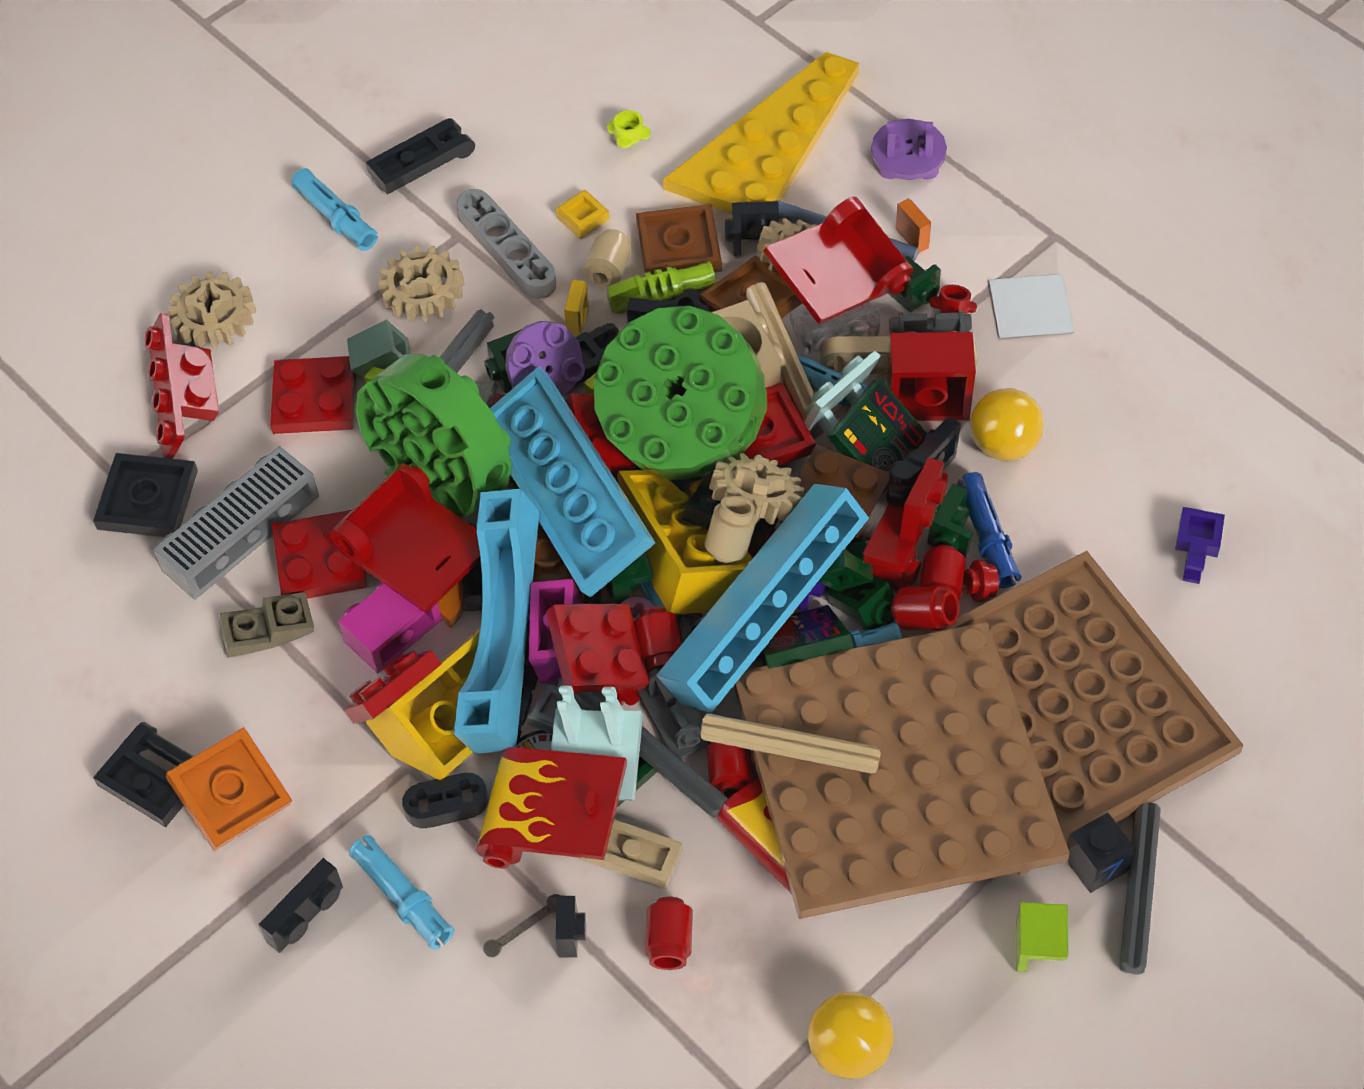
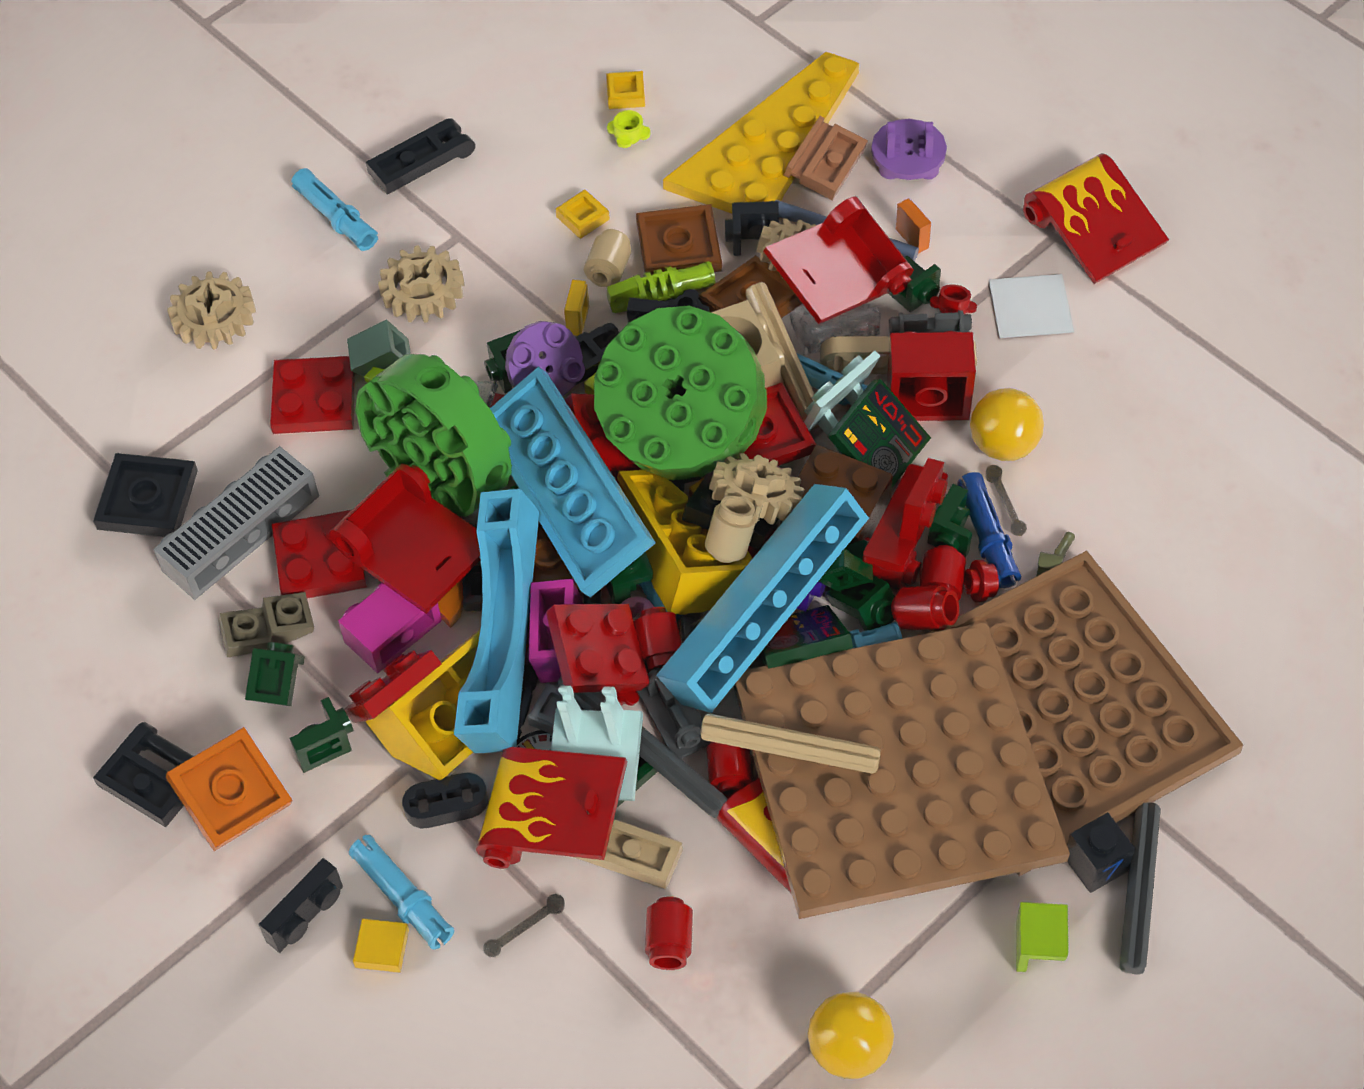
red bracket [145,313,219,459] -> none
dark grey axle [440,309,494,373] -> none
light grey beam [457,189,556,299] -> none
black plate [555,896,587,958] -> none
black hinge [886,417,961,508] -> none
dark purple plate [1175,507,1225,584] -> none
none -> dark green bracket [245,642,305,706]
none -> dark green bracket [289,697,354,773]
none -> yellow tile [353,919,409,973]
none -> yellow tile [606,71,645,109]
none -> nougat plate [784,116,868,201]
none -> clear smoke hinge [985,465,1027,536]
none -> red door [1023,153,1169,284]
none -> olive hand [1036,532,1075,576]

